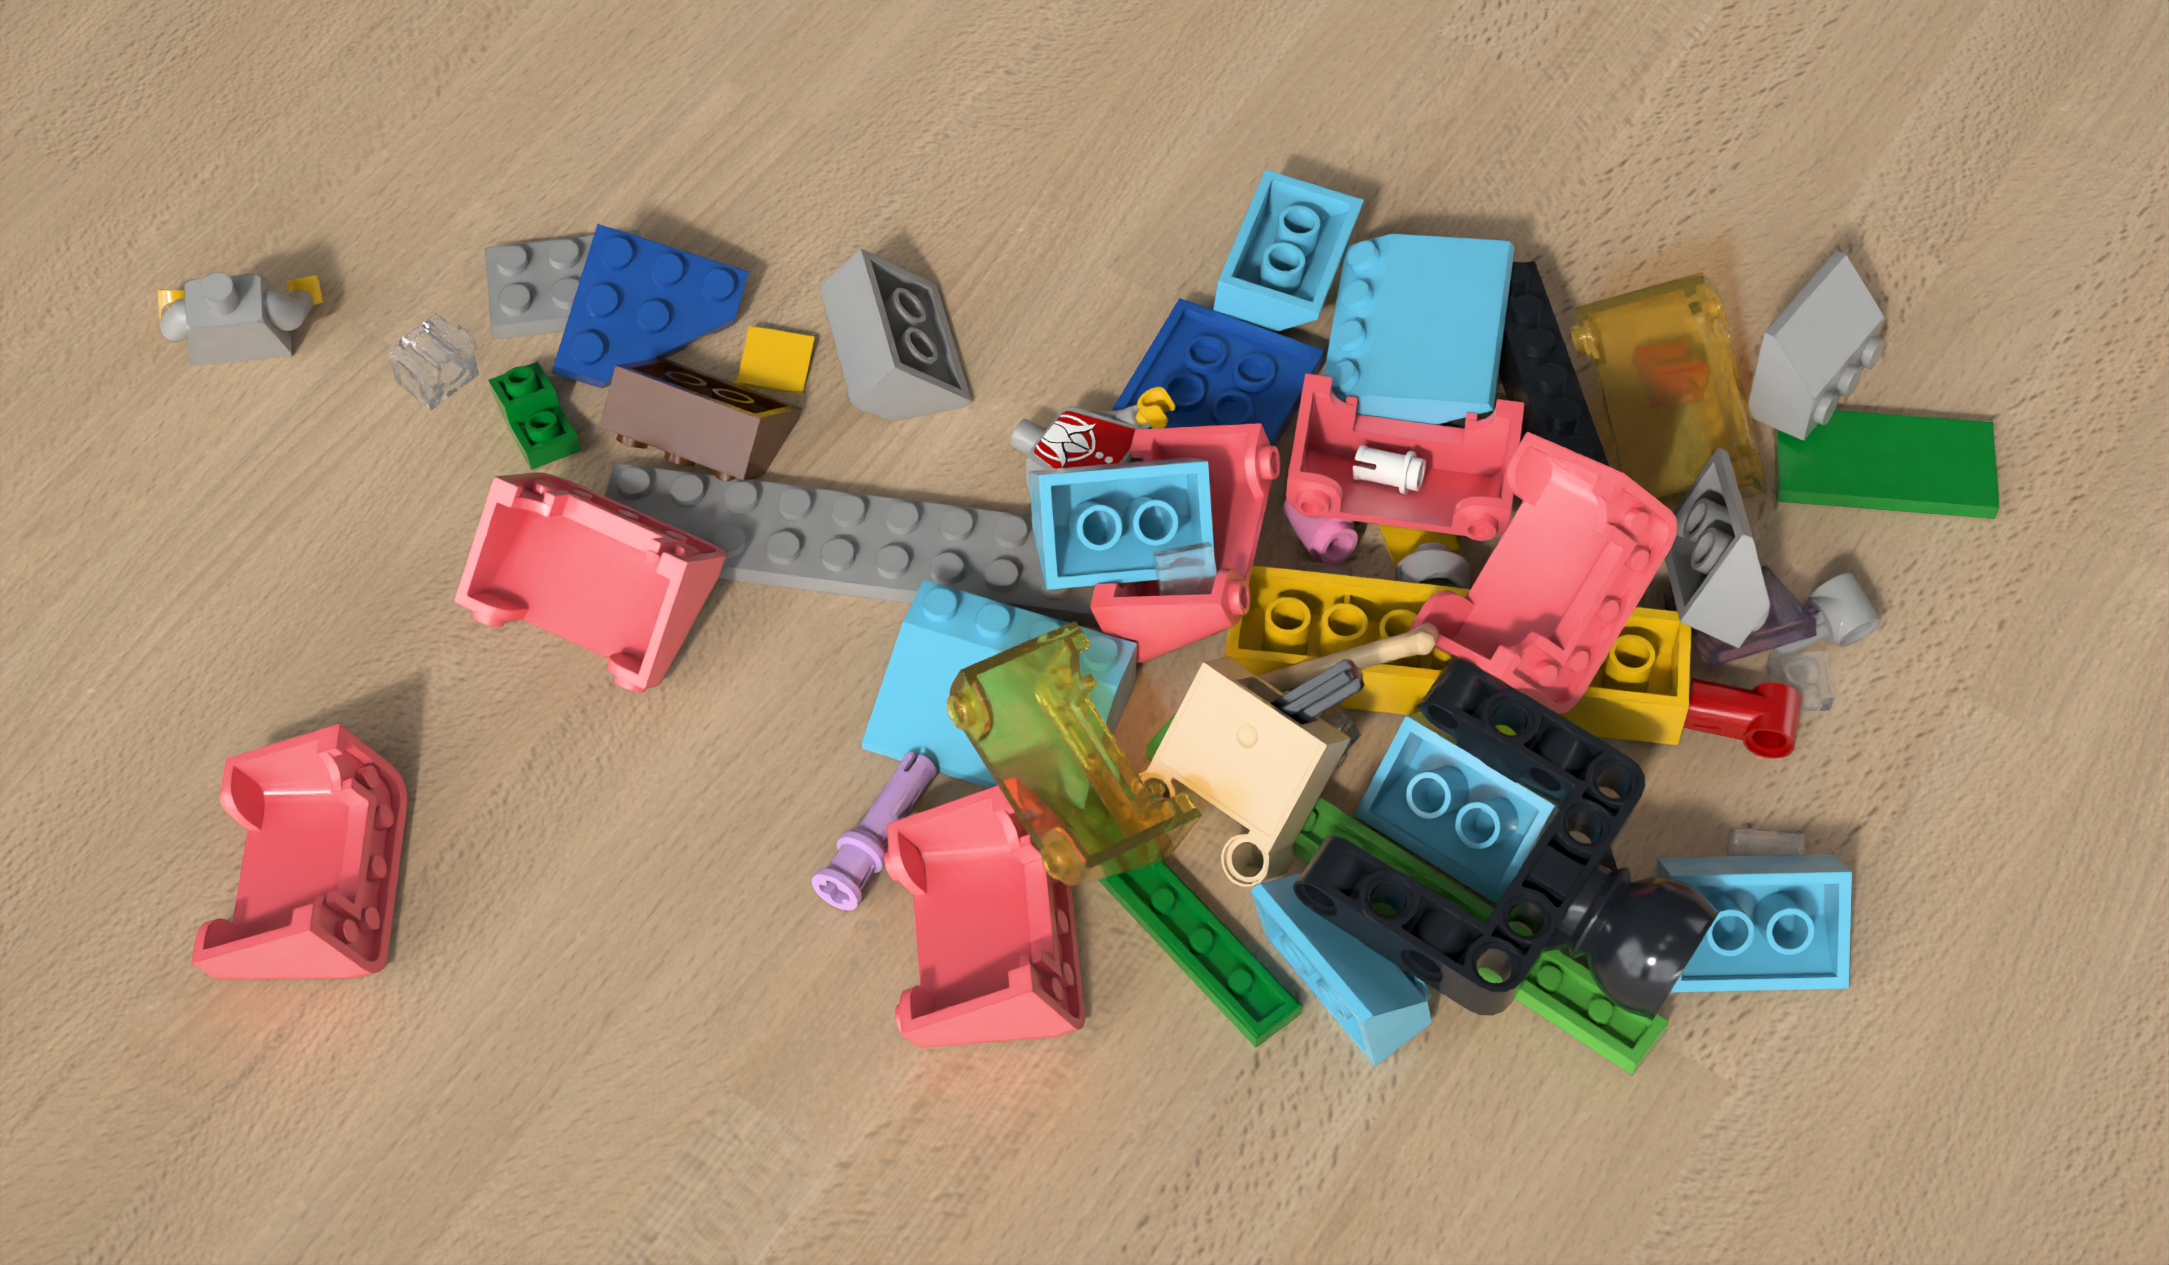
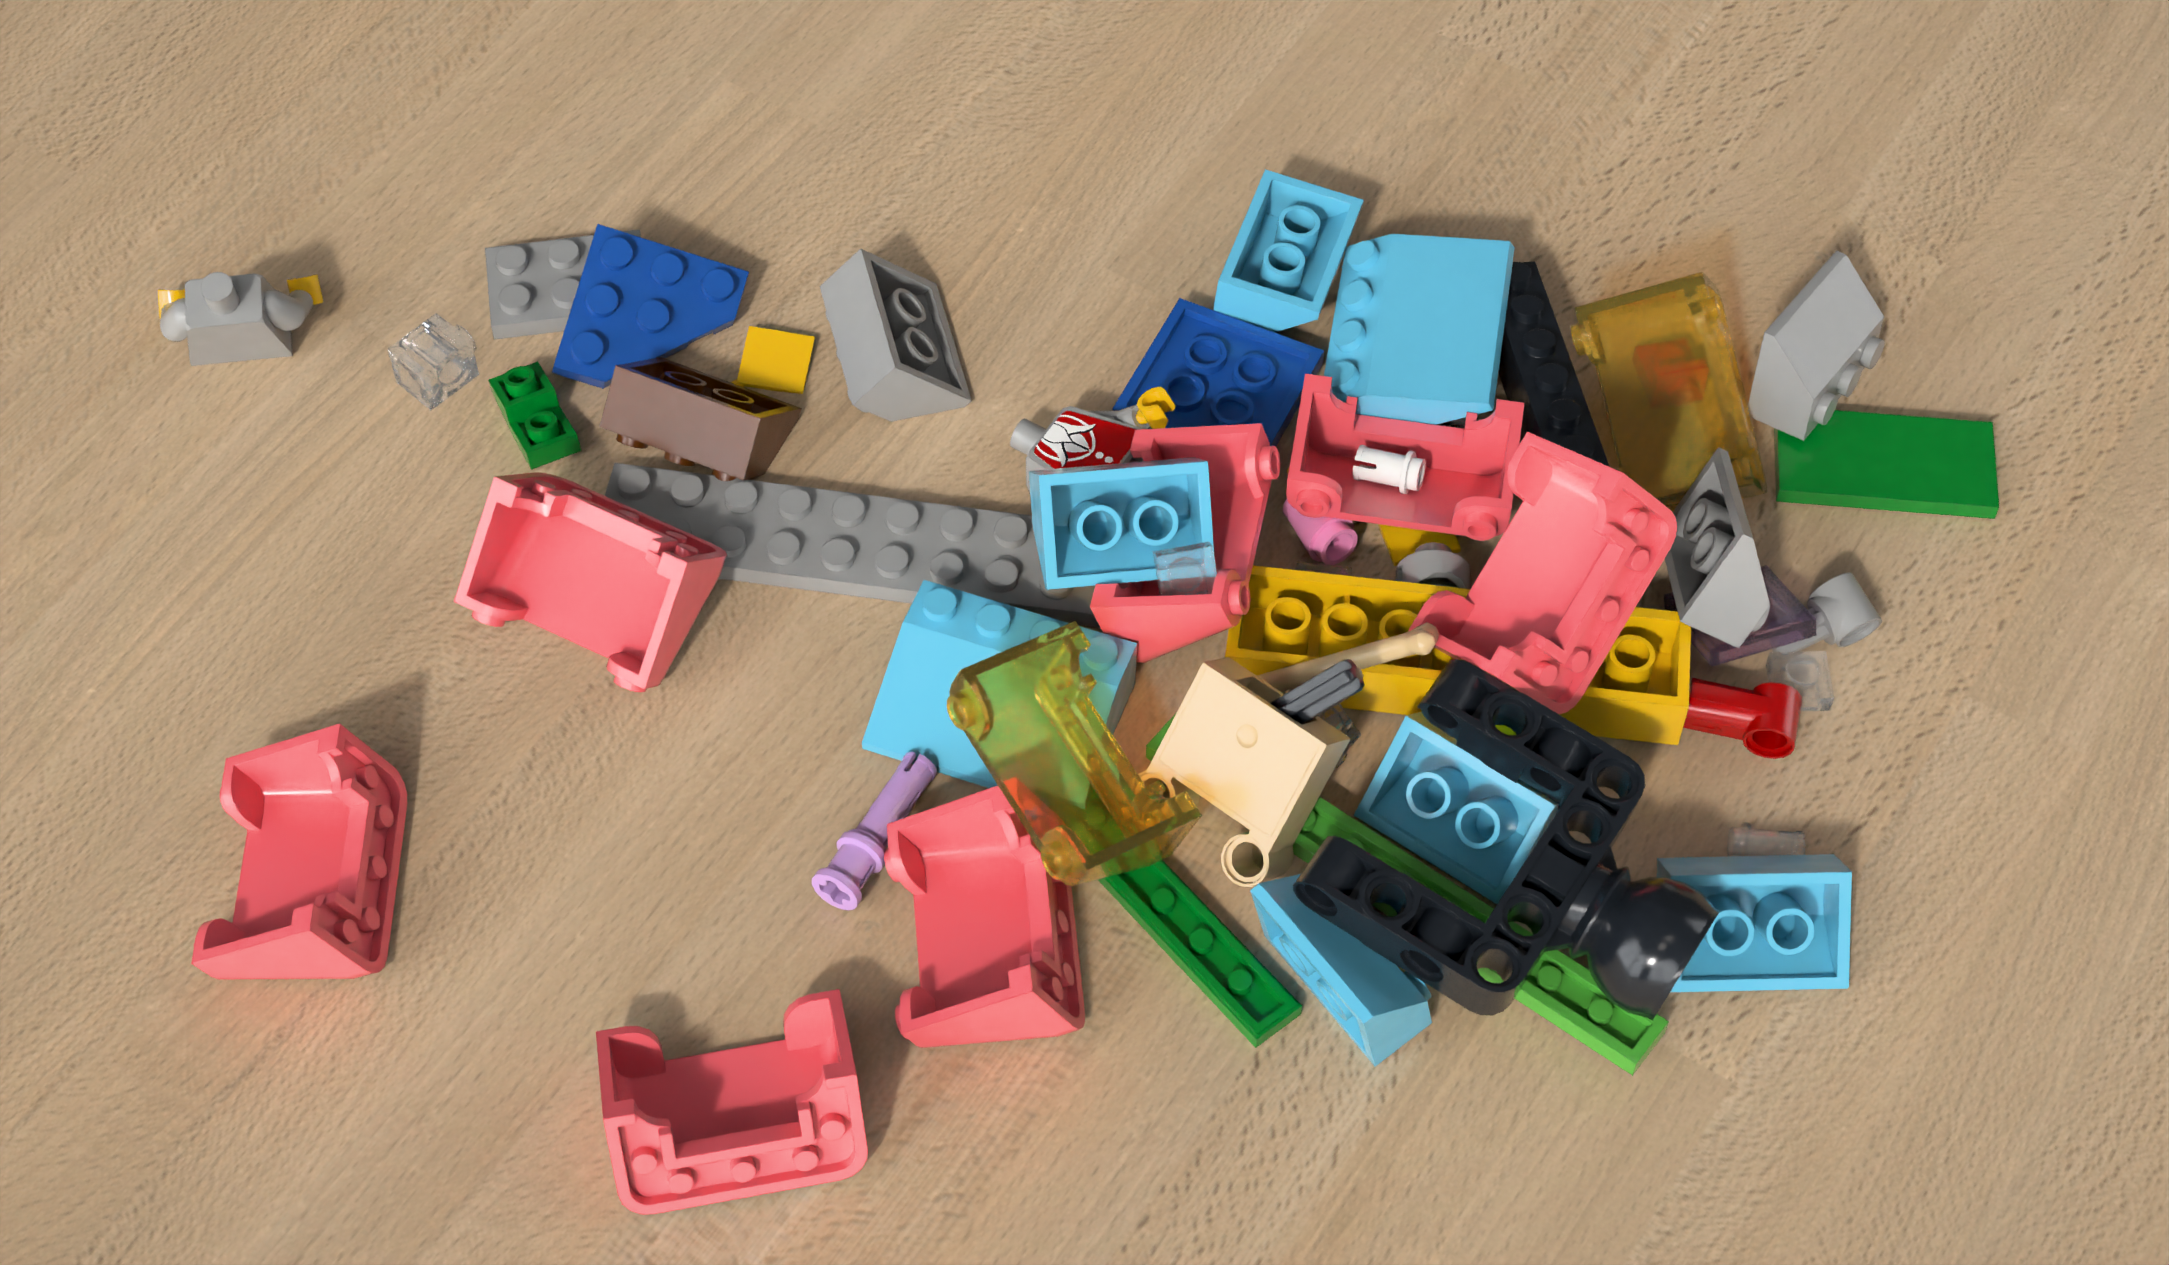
none -> coral windscreen [596,989,868,1215]

